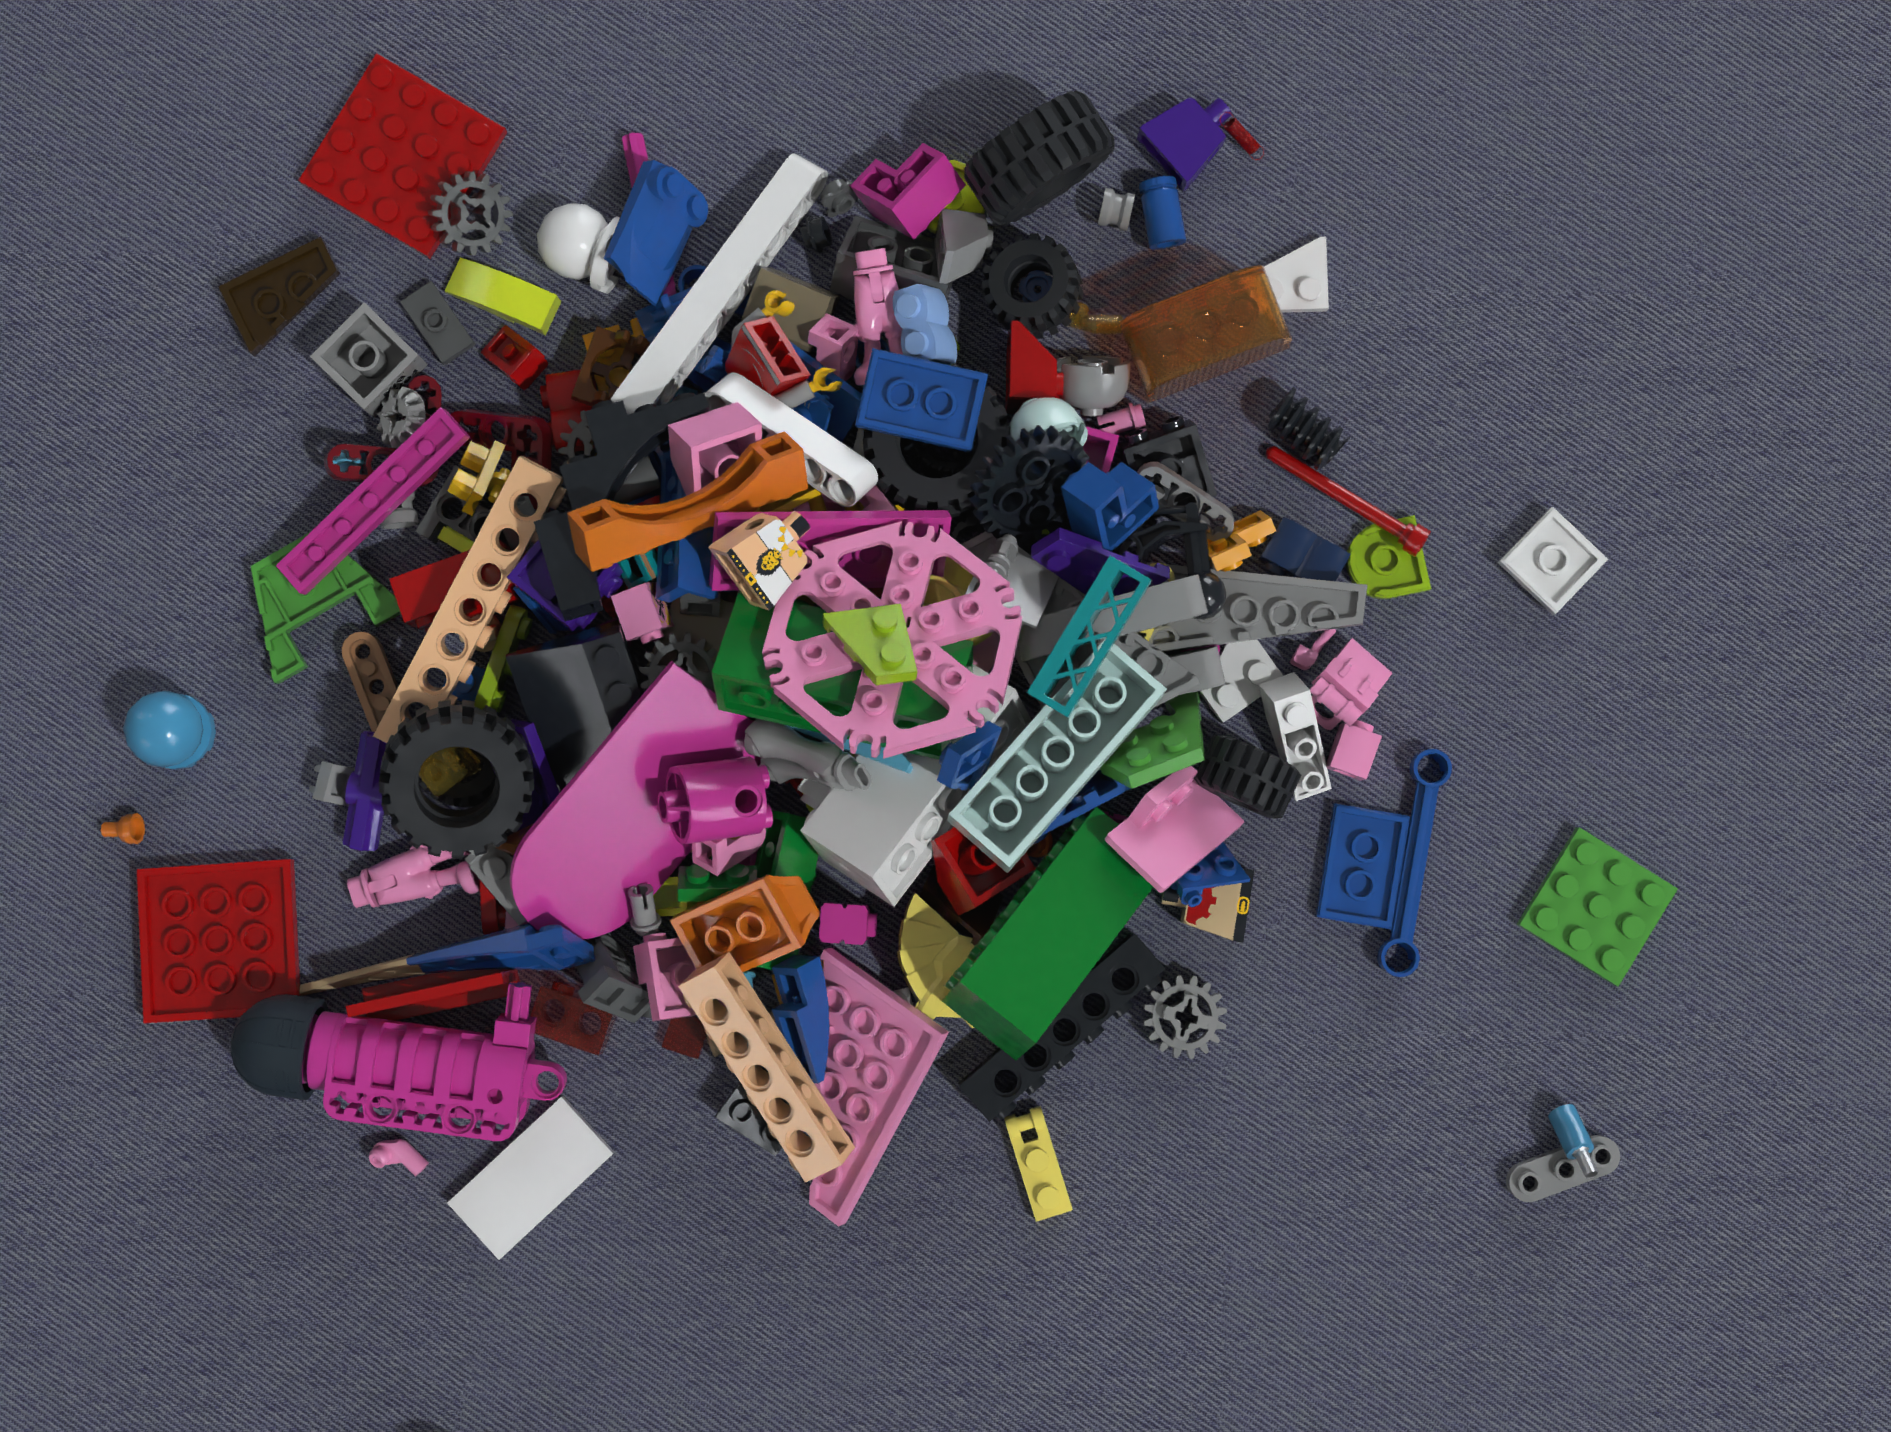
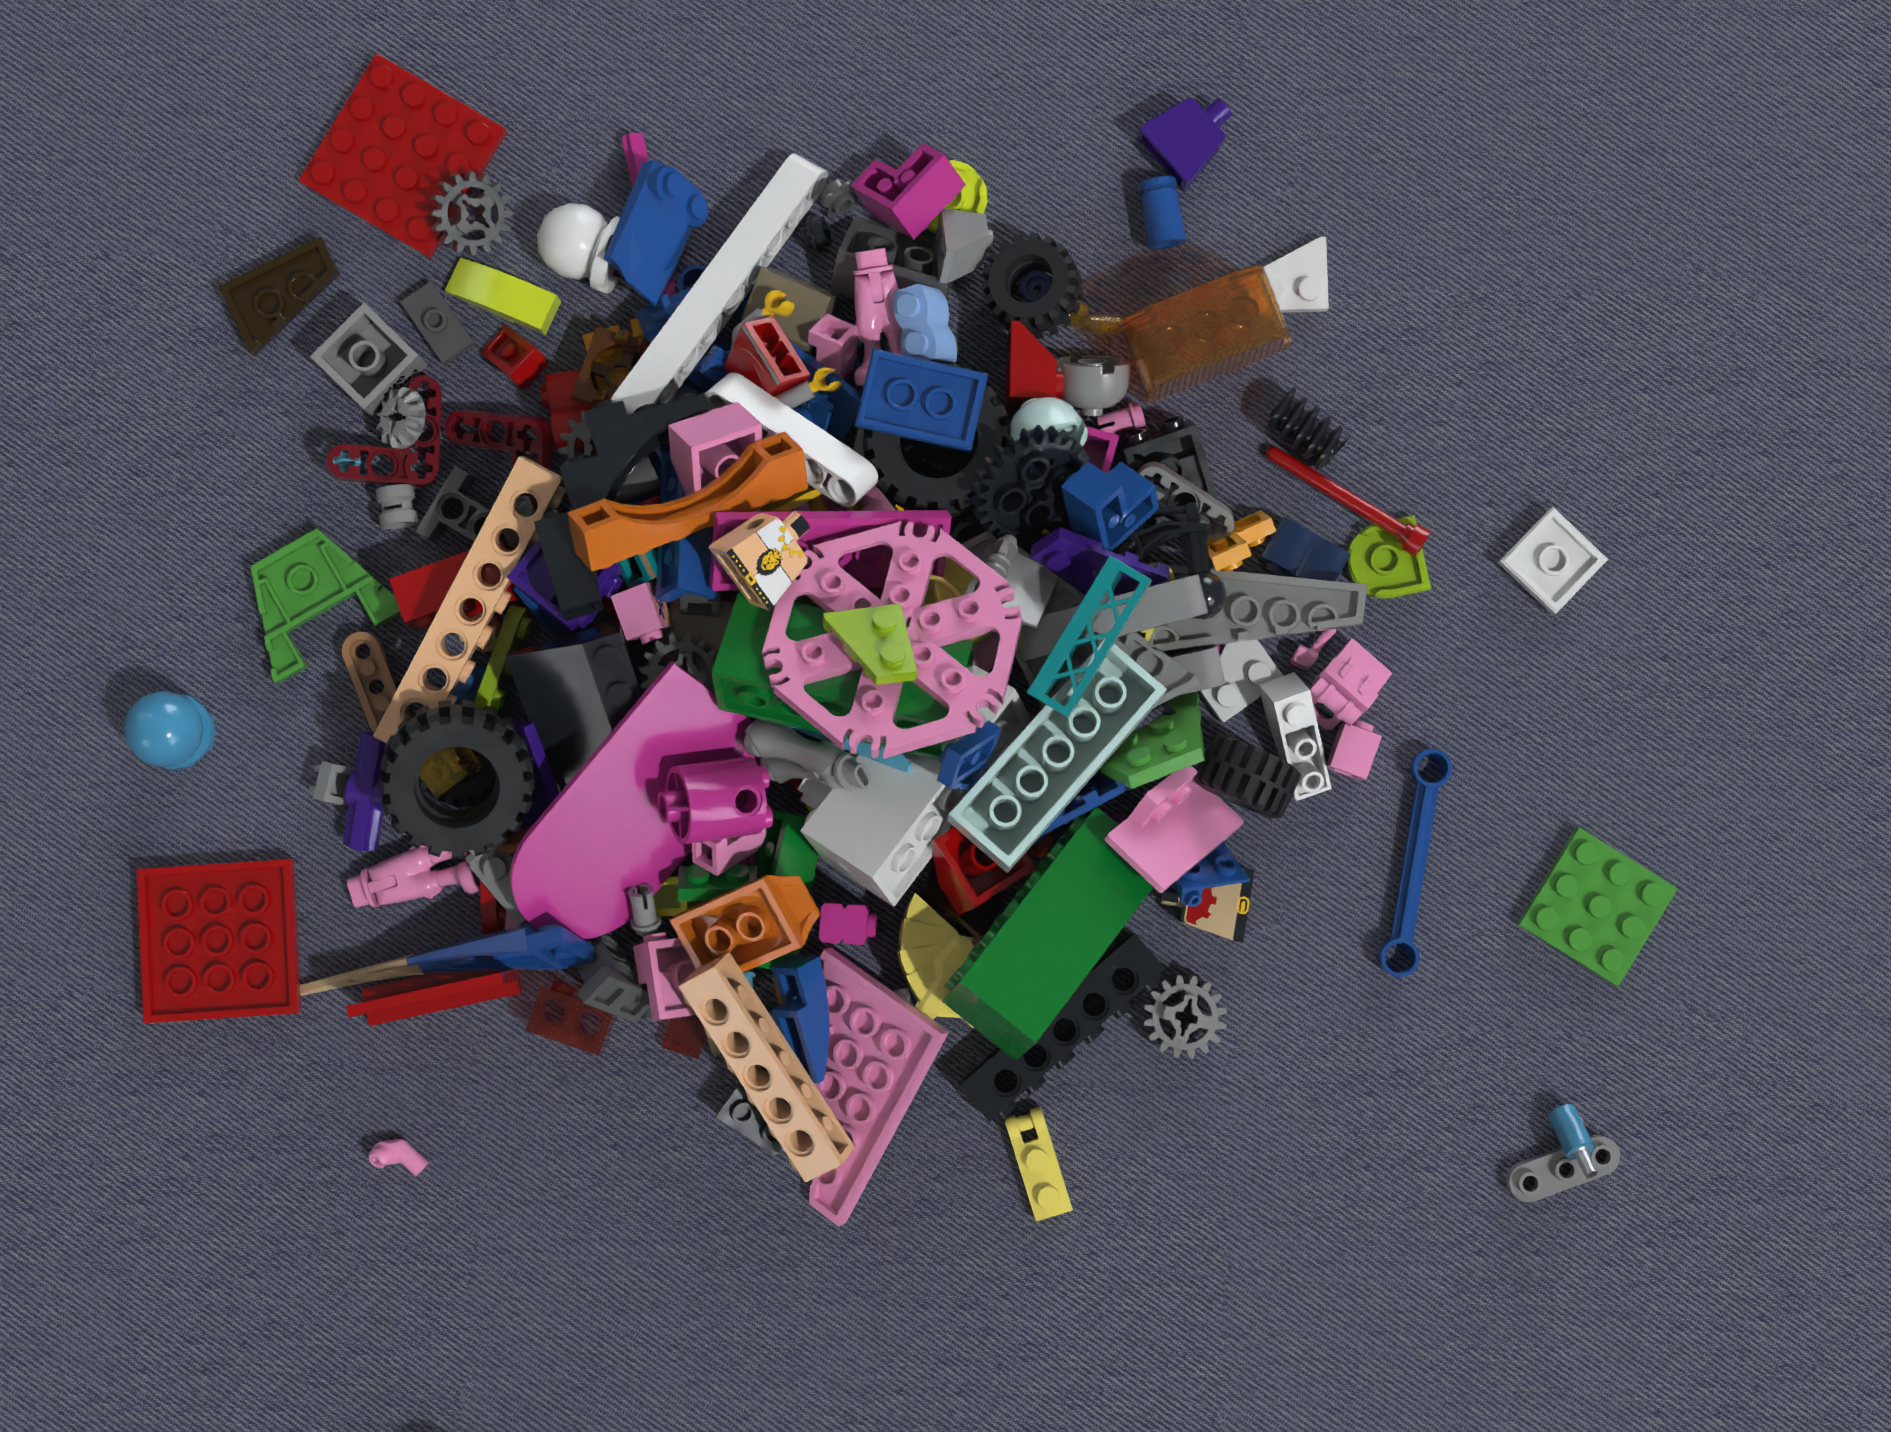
orange piece [101,813,145,844] -> none
dark pink piece [231,982,567,1141] -> none
dark pink plate [276,407,470,595] -> none
neon yellow tile [437,526,474,553] -> none
yellow hips [447,440,511,516] -> none
white tile [447,1096,615,1260] -> none
black tyre [964,90,1115,226] -> none
light grey wheel [1098,188,1135,231] -> none
red piece [1220,112,1264,160] -> none
blue tile [1315,803,1411,930] -> none

